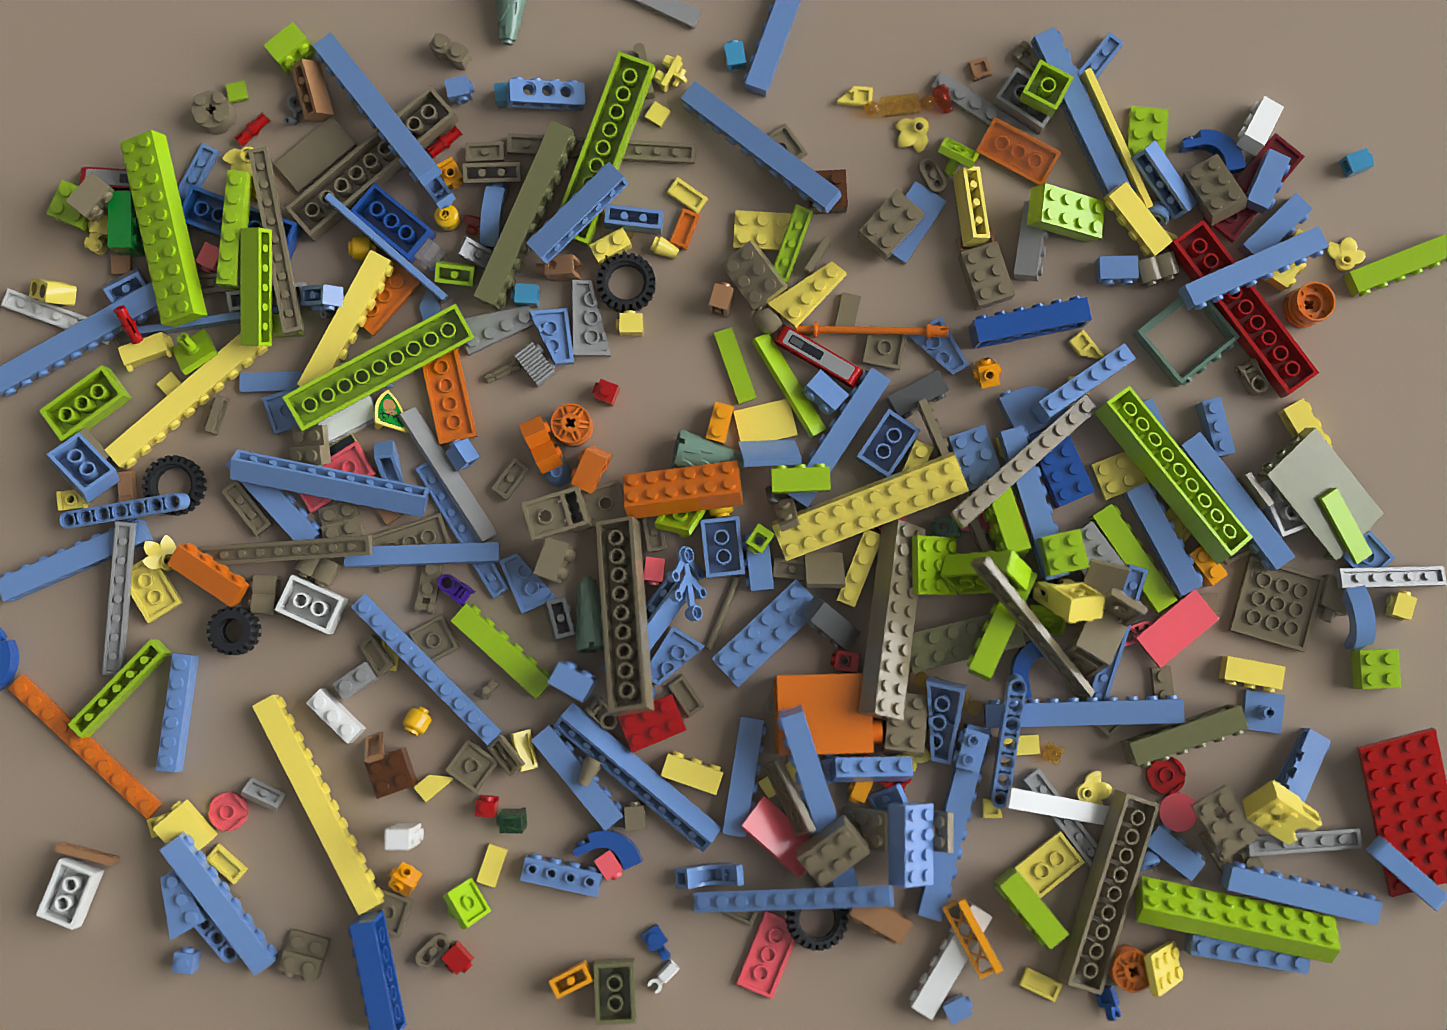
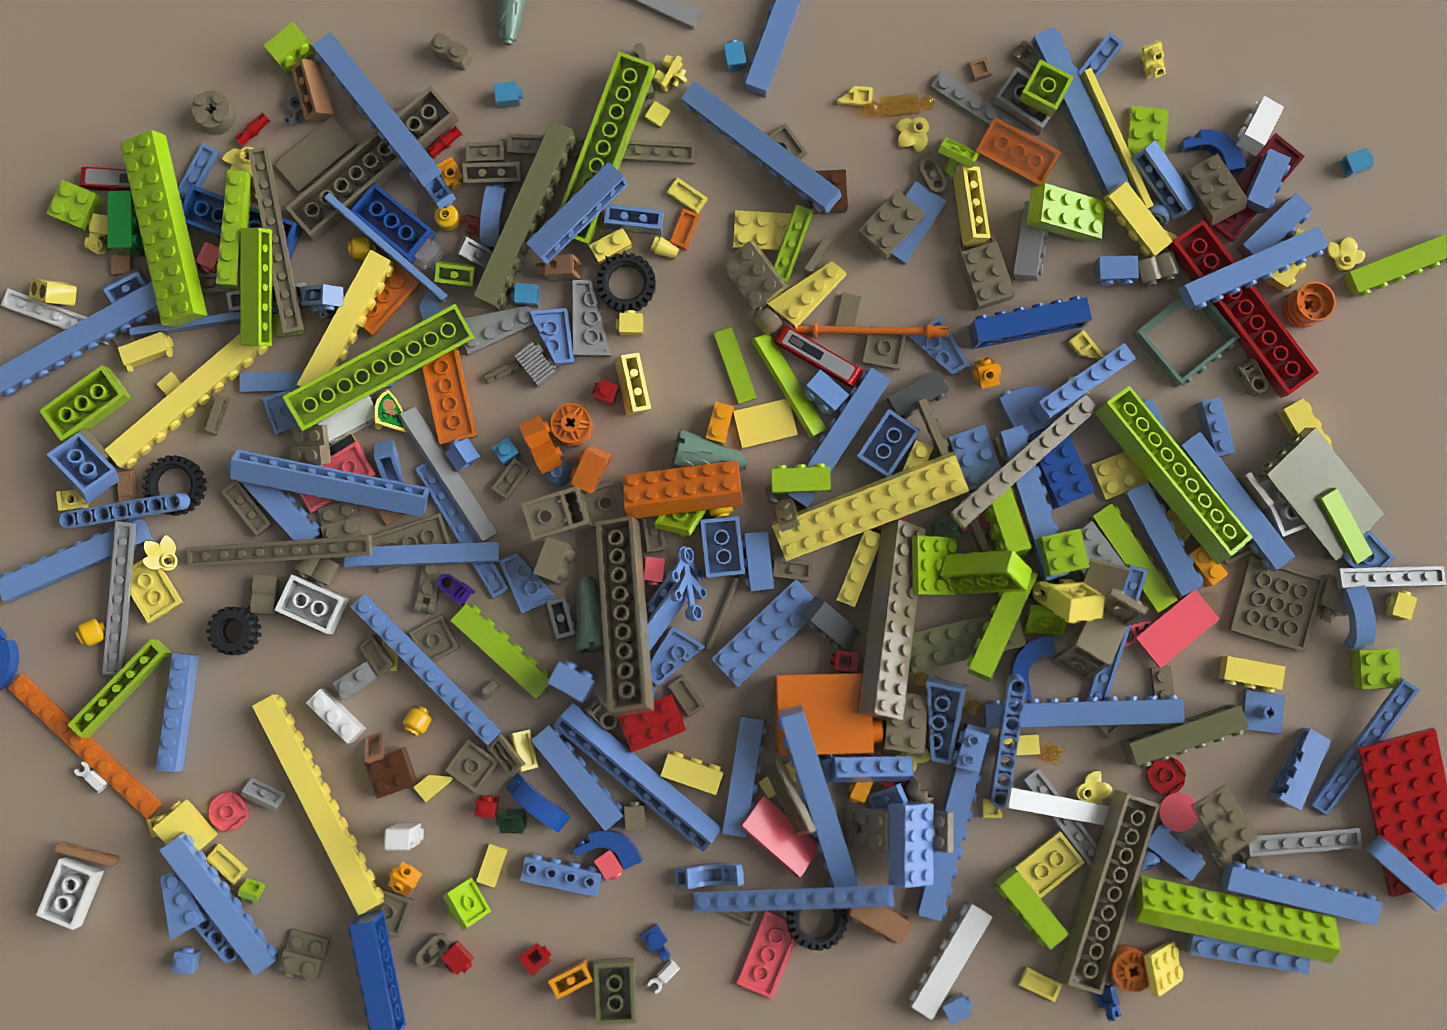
dark tan brick [66,172,115,222] -> none
red pin [113,305,144,344] -> none
orange brick [167,542,250,607] -> none
lime tile [172,328,218,375] -> none
lime tile [226,80,249,104] -> none
medium blue brick [444,75,475,104] -> none
medium blue brick [506,77,585,111] -> none
dark tan cone [577,756,601,787] -> none
medium nougat brick [708,282,733,318] -> none
medium blue tile [738,439,802,467] -> none
lime brick [745,523,775,555] -> none
dark tan brick [797,814,870,888] -> none
dark tan tile [804,552,846,588] -> none
clear red cone [931,84,953,114] -> none
light orange fence [941,896,1004,979] -> none
dark tan plate [970,557,1095,697] -> none
light yellow brick [1242,780,1322,845] -> none
none -> white bar [74,761,109,793]
none -> yellow head [75,618,106,647]
none -> lime tile [238,878,265,905]
none -> dark azure brick [492,437,521,466]
none -> blue arch [506,773,571,833]
none -> red brick [519,943,551,976]
none -> light yellow brick [614,353,651,416]
none -> dark tan hair [905,776,934,803]
none -> light yellow hips [1140,40,1166,79]
none -> medium blue tile [1309,678,1420,816]

